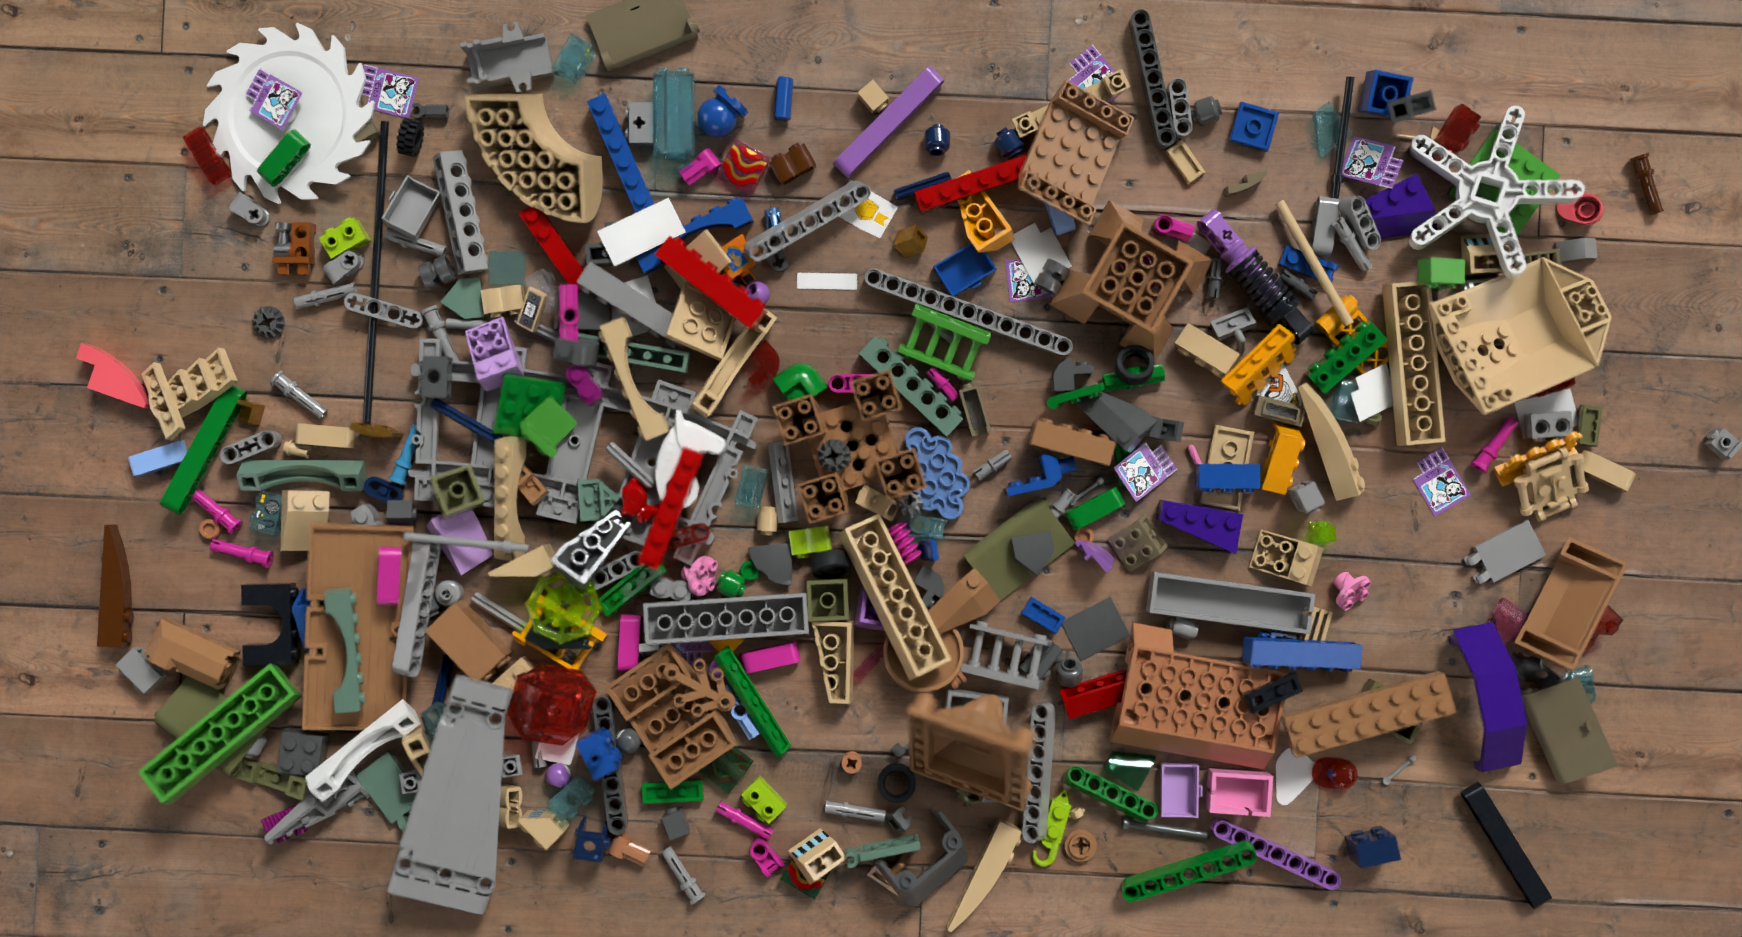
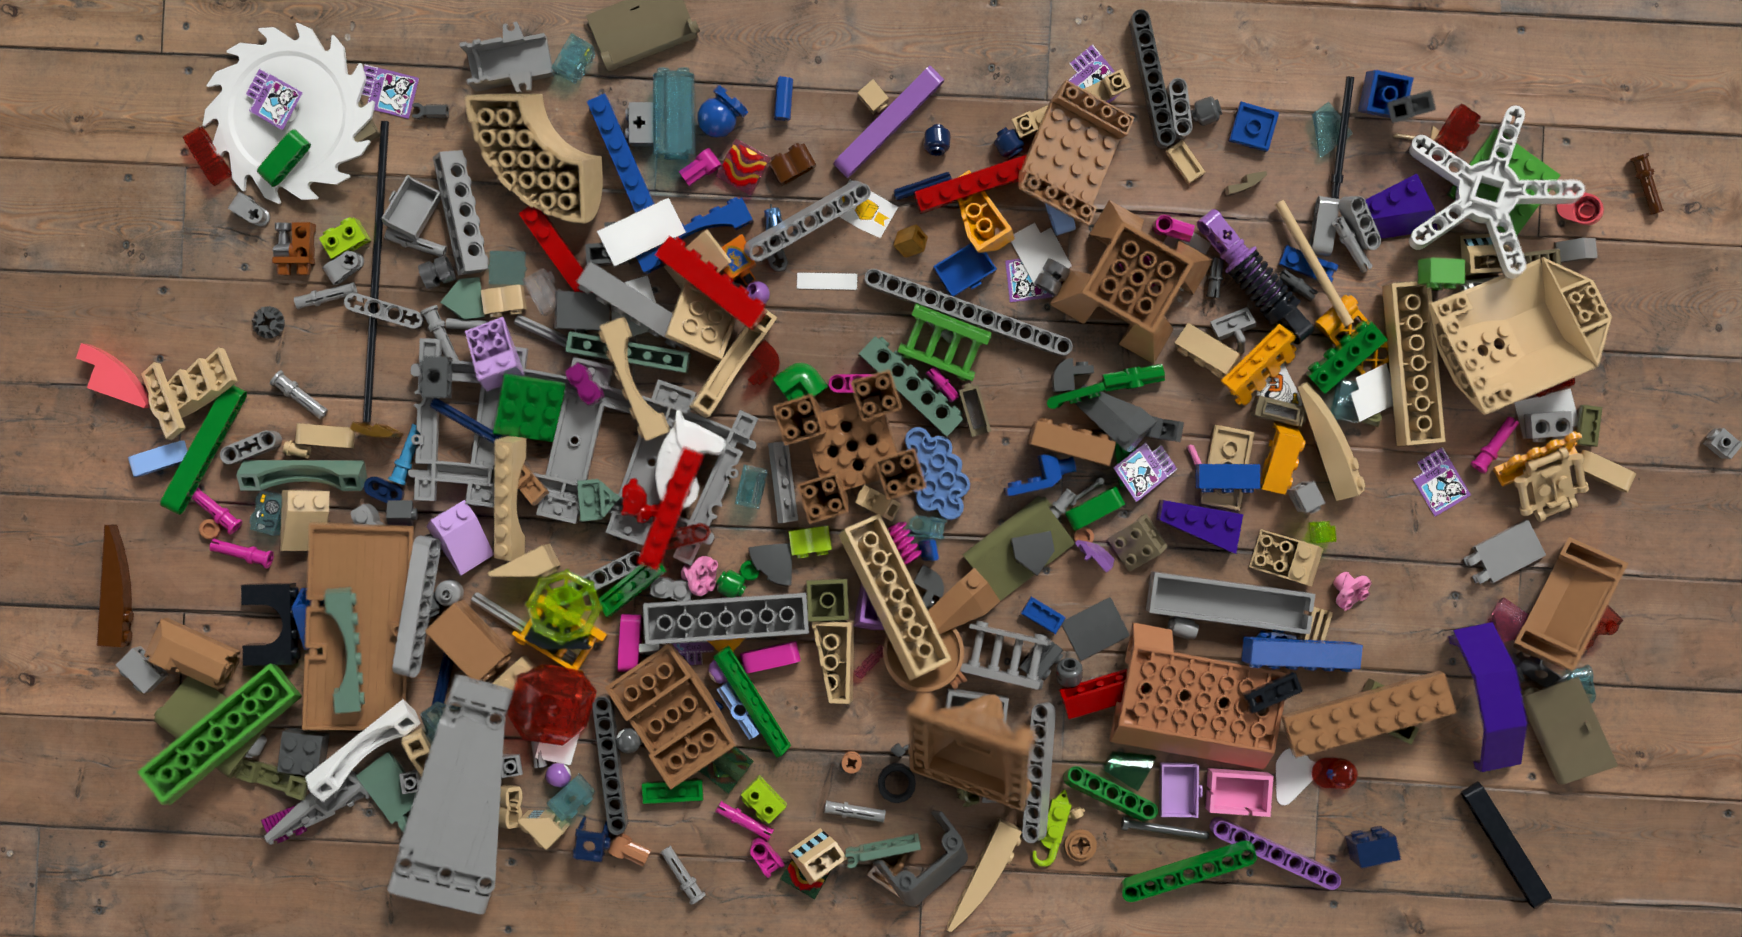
pearl gold panel [237,400,265,425] -> none
dark pink beam [377,547,401,606] -> none
black tyre [396,118,424,157] -> none
light grey bar [404,532,529,553] -> none
olive brick [429,464,485,520] -> none
tile [516,287,549,332] -> none
bright green bracket [520,397,577,458] -> none
dark grey wedge [550,510,633,591] -> none
dark grey brick [553,337,600,365] -> none
dark pink piece [558,284,579,341] -> none
blue brick [576,726,623,780] -> none
light grey axle [605,442,655,489] -> none
dark grey brick [661,806,691,840] -> none
medium nougat plant [663,658,735,717] -> none
tan brick [757,506,778,535] -> none
black tyre [810,550,850,579] -> none
dark grey gear [818,439,851,472] -> none
dark grey tile [885,806,913,834] -> none
light grey gear [898,493,924,518] -> none
light grey axle [973,450,1012,481] -> none
black tyre [1115,345,1155,386] -> none
sticker [1342,136,1403,189] -> none
light grey hinge [1382,755,1416,785] -> none

